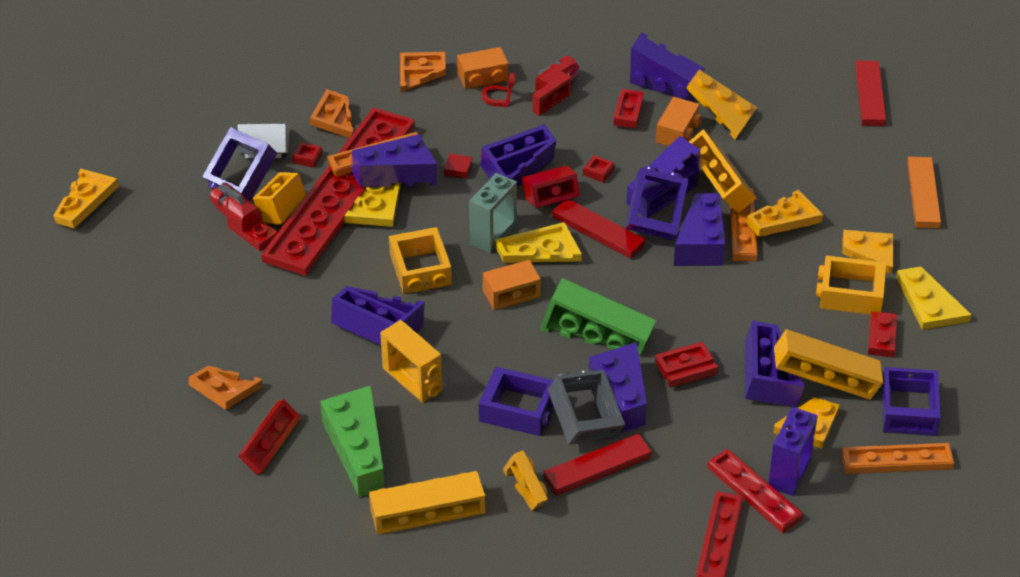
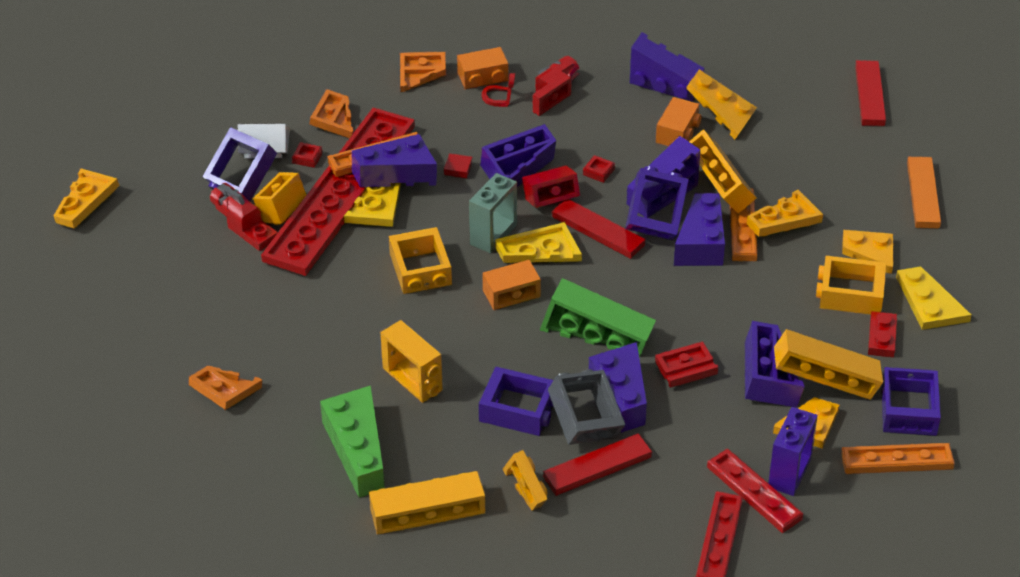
red plate [238,398,301,475] -> none
dark purple wedge [331,286,425,345] -> none
red plate [613,89,644,128] -> none

